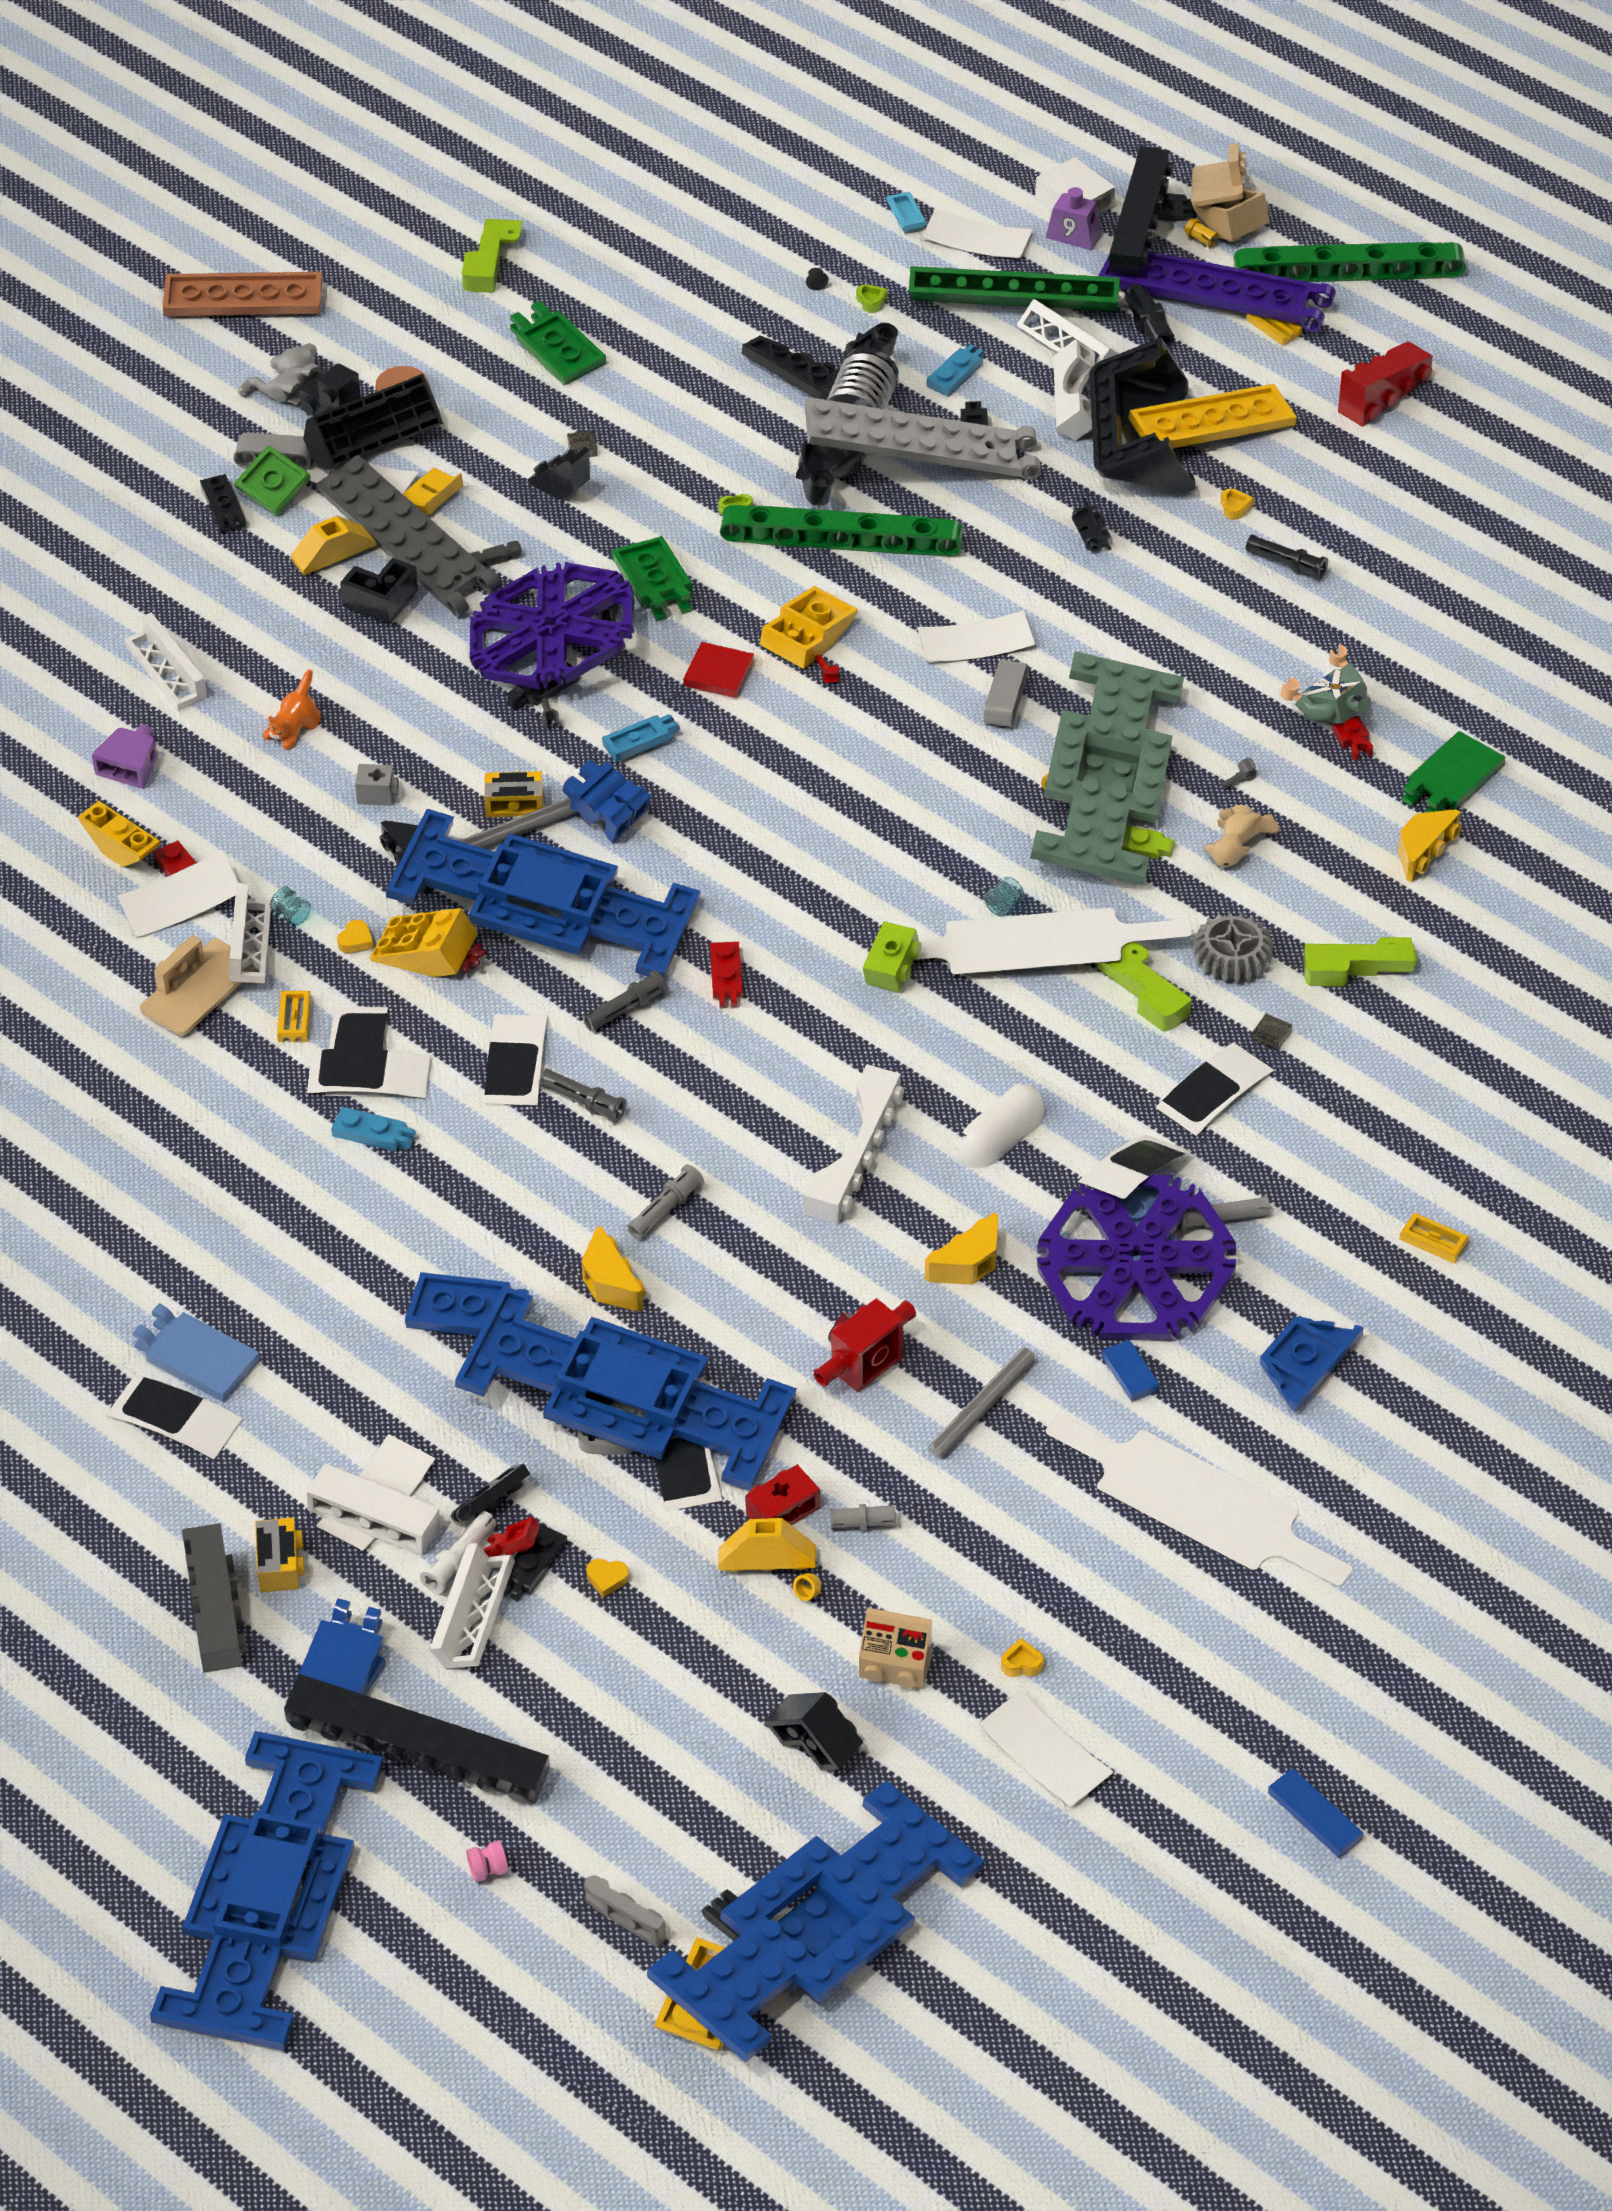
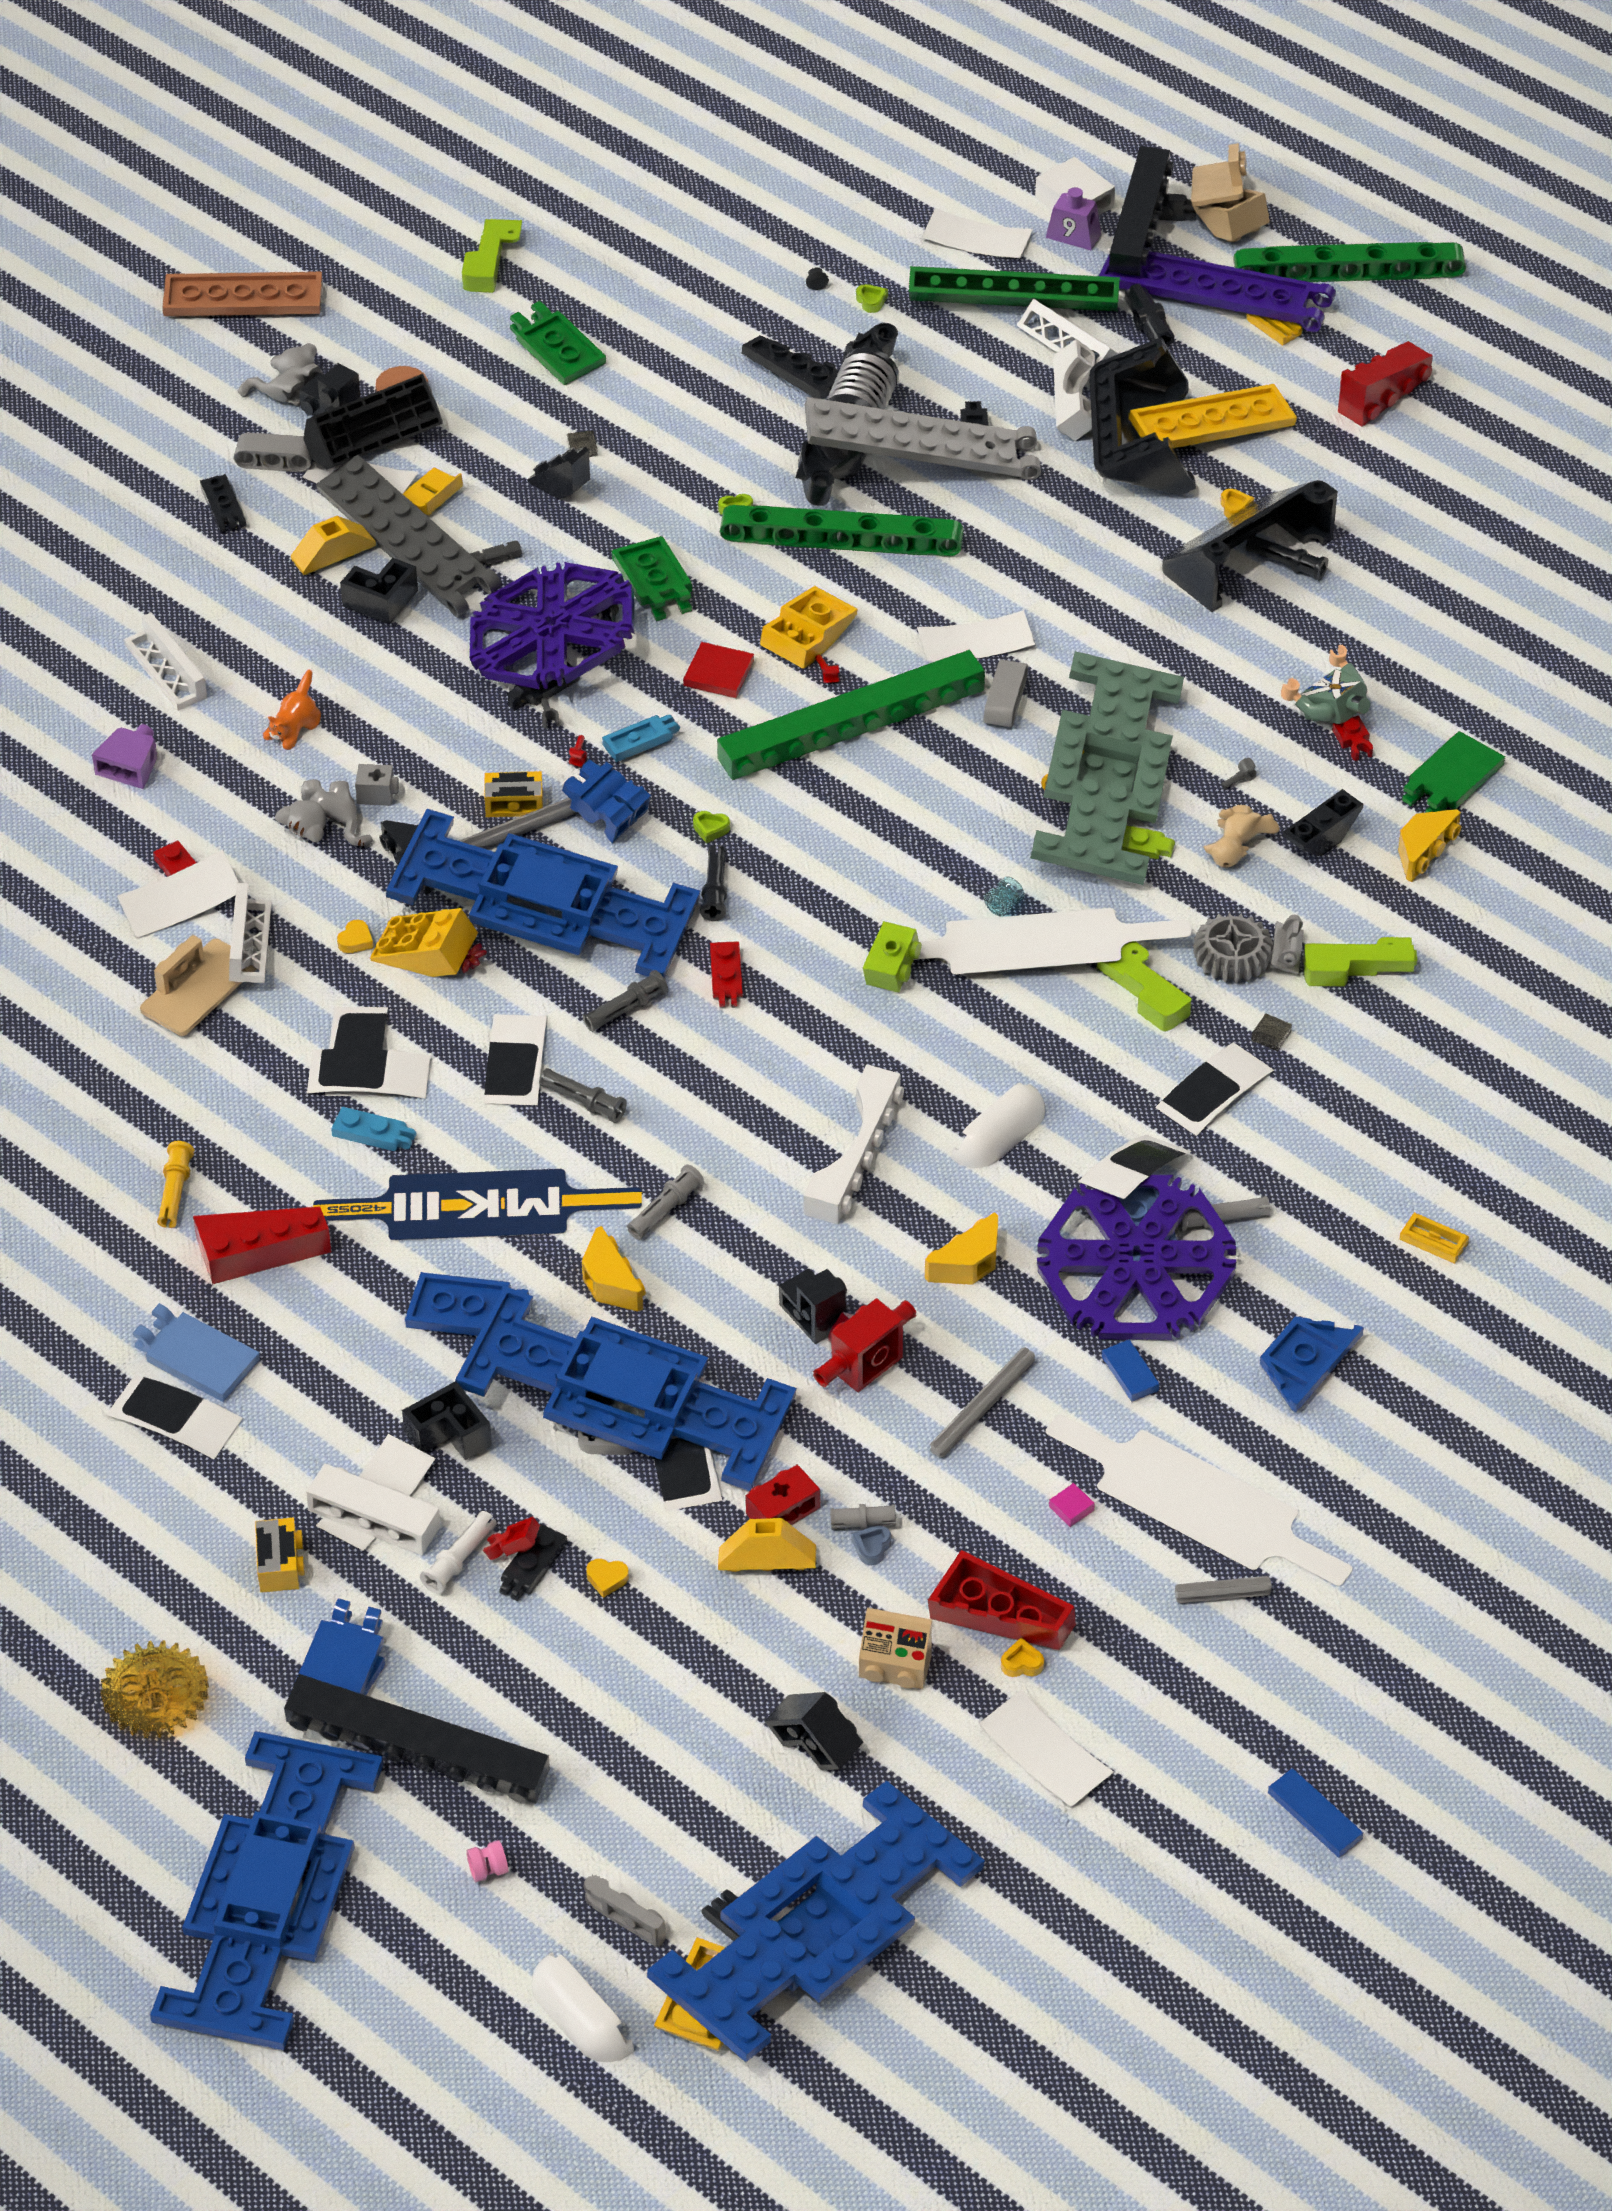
yellow slope [78,801,161,867] -> none
dark grey wedge [182,1523,247,1673] -> none
bright green tile [234,445,311,517] -> none
clear light blue wheel [270,886,311,926] -> none
yellow tile [277,991,311,1042] -> none
white fence [430,1543,515,1669] -> none
black hinge [451,1464,530,1522] -> none
yellow hinge [793,1573,822,1601] -> none
medium azure tile [886,192,927,233] -> none
dark azure hinge [926,344,985,397] -> none
black hinge [1071,497,1112,552] -> none
yellow pin [1184,219,1218,247] -> none
none -> clear yellow gear [100,1640,209,1738]
none -> yellow pin [157,1141,195,1228]
none -> red wedge [193,1206,332,1285]
none -> light grey animal [275,779,373,847]
none -> dark blue sticker [313,1168,642,1240]
none -> black brick [402,1381,492,1460]
none -> white brick [531,1952,634,2062]
none -> red hand [569,735,587,767]
none -> lime tile [693,811,730,844]
none -> black pin [700,845,727,921]
none -> green brick [717,649,985,780]
none -> black brick [779,1269,847,1344]
none -> sand blue tile [851,1525,891,1565]
none -> red wedge [928,1550,1076,1650]
none -> dark pink tile [1049,1483,1095,1527]
none -> black windscreen [1162,480,1338,612]
none -> light grey axle [1175,1576,1272,1603]
none -> light grey hinge [1270,914,1304,975]
none -> black slope [1282,789,1364,857]

